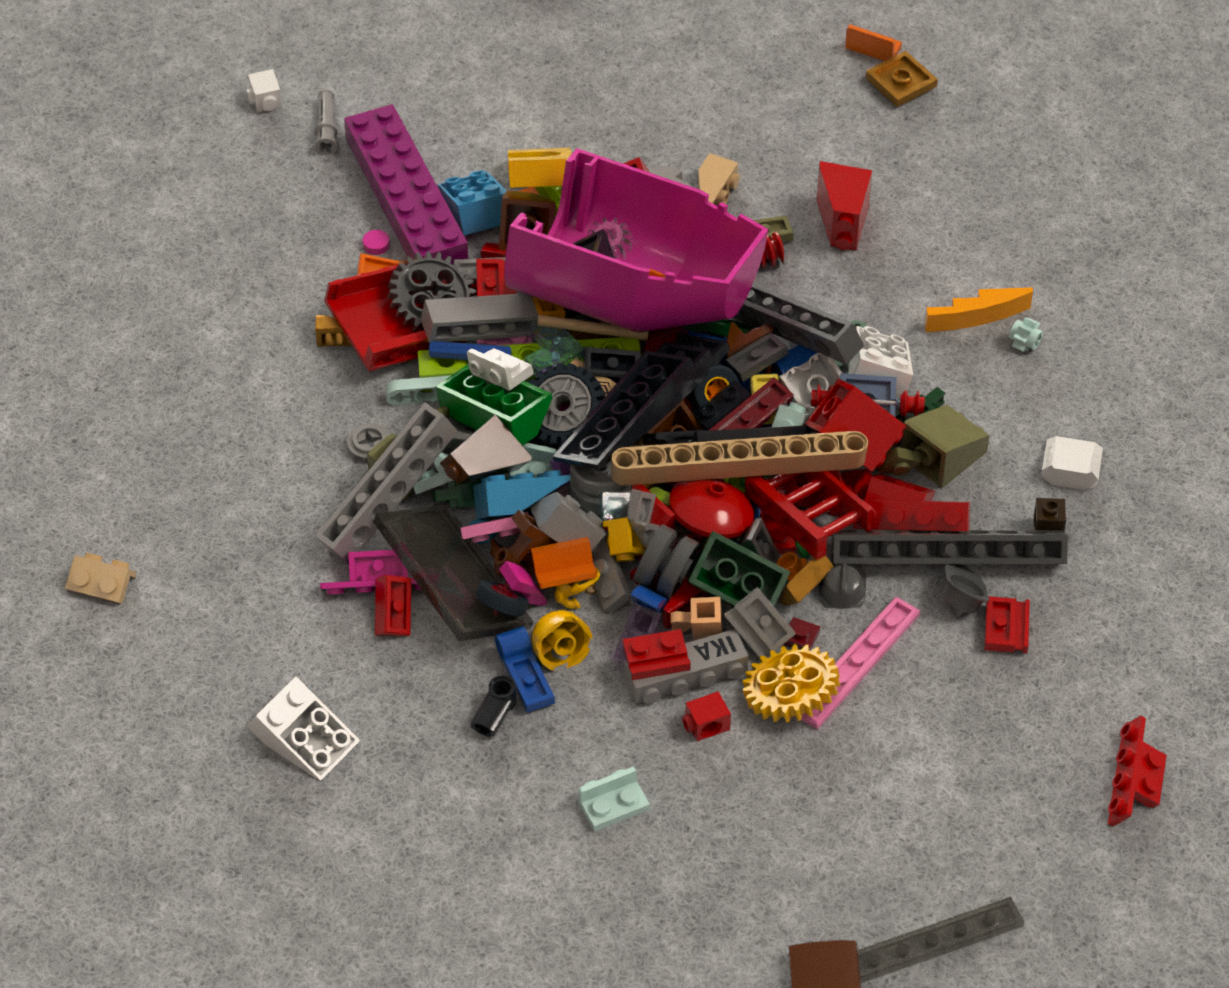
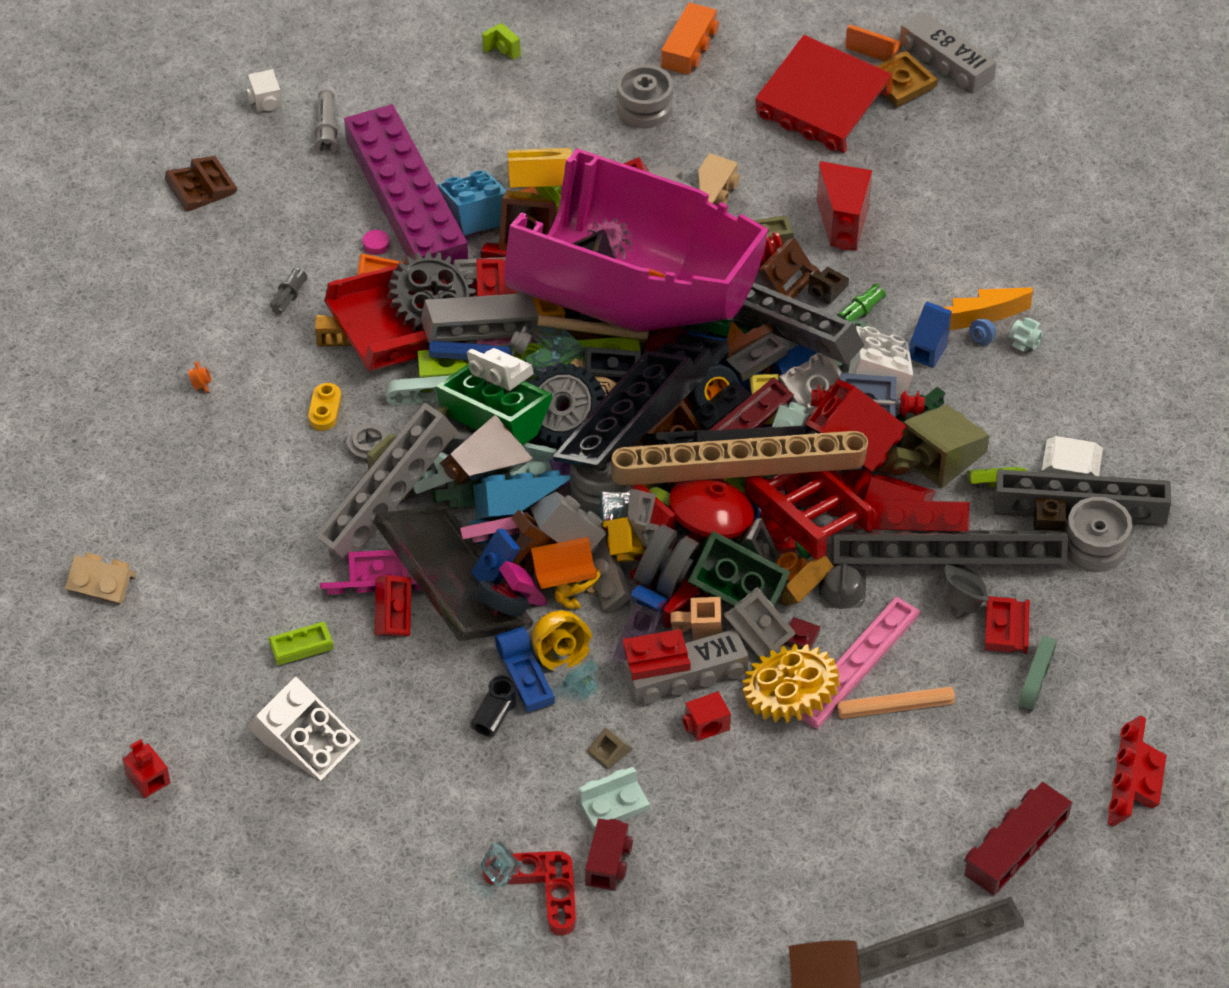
none -> red brick [122,739,171,798]
none -> reddish brown slope [164,156,237,211]
none -> orange plate [188,361,212,393]
none -> lime plate [268,621,334,666]
none -> dark grey axle [269,268,308,313]
none -> yellow plate [308,383,341,431]
none -> blue plate [471,529,520,583]
none -> clear light blue tile [480,841,523,888]
none -> lime bracket [482,22,521,60]
none -> red beam [482,851,576,936]
none -> light grey plate [509,326,532,356]
none -> clear light blue tile [562,660,599,698]
none -> dark red brick [585,818,633,891]
none -> dark tan slope [587,727,633,769]
none -> light grey wheel [617,65,673,128]
none -> orange brick [661,2,719,75]
none -> red panel [755,34,892,153]
none -> reddish brown plate [758,238,820,299]
none -> dark brown bracket [808,266,849,304]
none -> bright green pin [836,283,886,321]
none -> light nougat axle [837,687,955,719]
none -> light grey brick [900,11,996,94]
none -> blue slope [909,301,952,368]
none -> dark red brick [964,781,1072,896]
none -> lime plate [966,466,1027,487]
none -> medium blue plate [969,319,996,346]
none -> dark grey brick [994,469,1171,525]
none -> sand green beam [1019,636,1057,710]
none -> light grey wheel [1066,497,1132,571]

